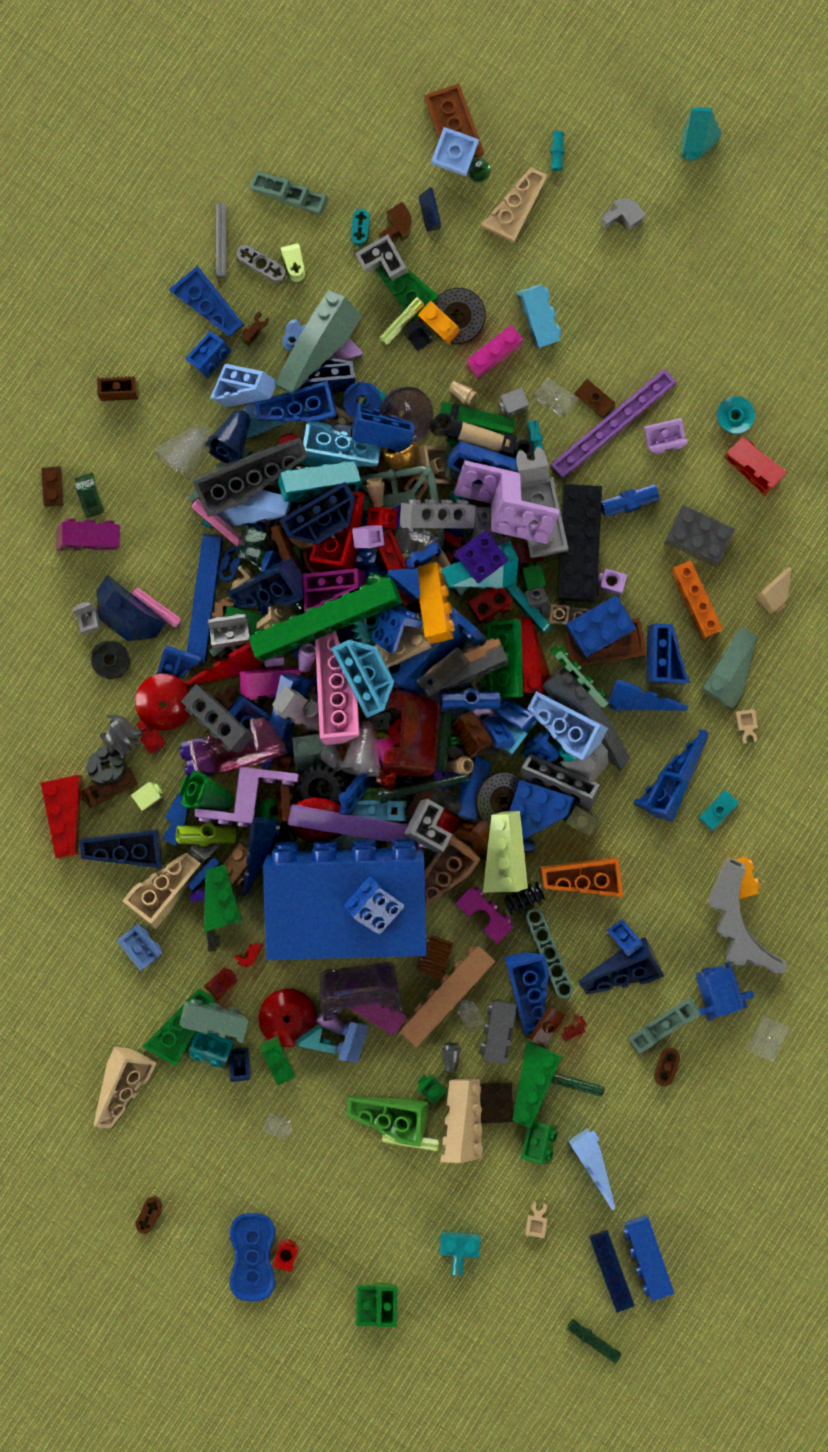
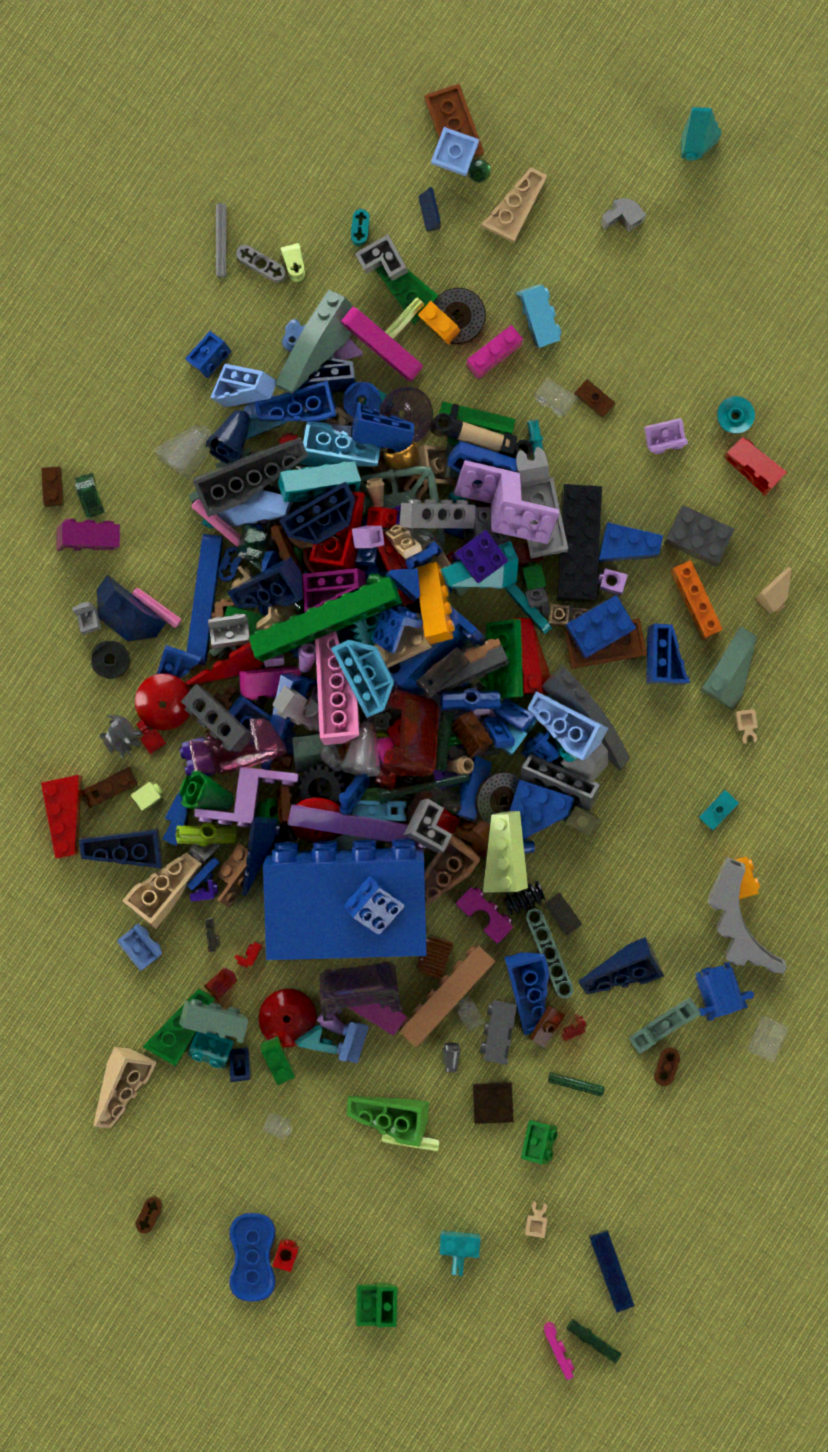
pearl dark grey plate [86,747,126,786] -> none
reddish brown brick [97,376,139,401] -> none
blue wing [169,266,244,337] -> none
green wedge [204,864,242,932] -> none
reddish brown plate [242,311,269,346] -> none
sand green slope [249,171,329,215] -> none
reddish brown brick [379,202,412,243] -> none
black panel [404,318,433,351] -> none
green bracket [417,1074,447,1105] -> none
red plate [436,530,465,550] -> none
tan wedge [441,1078,483,1163] -> none
tan cone [448,381,478,406] -> none
red brick [468,587,513,624] -> none
light grey brick [498,388,529,417] -> none
green wing [512,1040,563,1129] -> none
orange wedge [539,856,623,897] -> none
teal pin [550,130,565,171] -> none
medium lavender tile [550,369,677,480] -> none
green wing [550,645,608,708] -> none
light blue wedge [568,1128,615,1210] -> none
blue piece [601,484,660,518] -> none
blue wedge [607,679,688,713] -> none
blue plate [607,919,644,956] -> none
blue brick [623,1215,675,1301] -> none
blue wedge [633,729,709,822] -> none
none -> dark pink beam [341,307,423,382]
none -> tan slope [385,525,422,559]
none -> clear smoke piece [543,893,583,936]
none -> dark pink plate [544,1322,575,1380]
none -> blue wedge [599,522,663,563]

